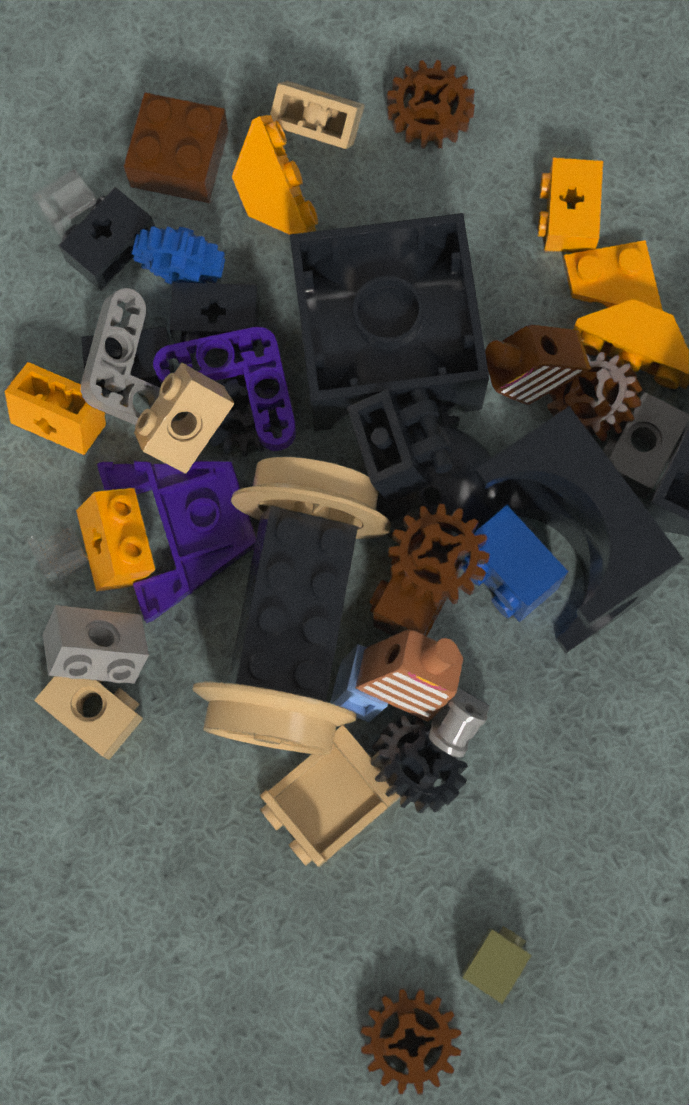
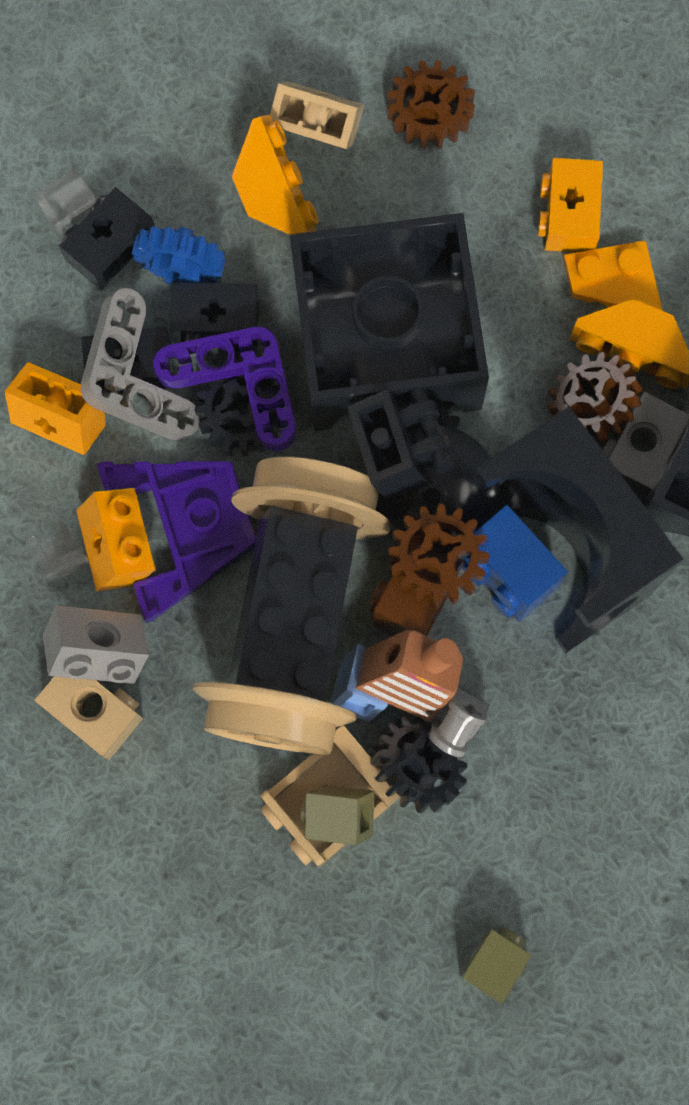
reddish brown brick [124,92,229,203] -> none
tan brick [134,363,234,474] -> none
reddish brown gear [361,988,462,1095] -> none
reddish brown torso [485,325,591,405] -> none
none -> olive brick [301,785,374,845]

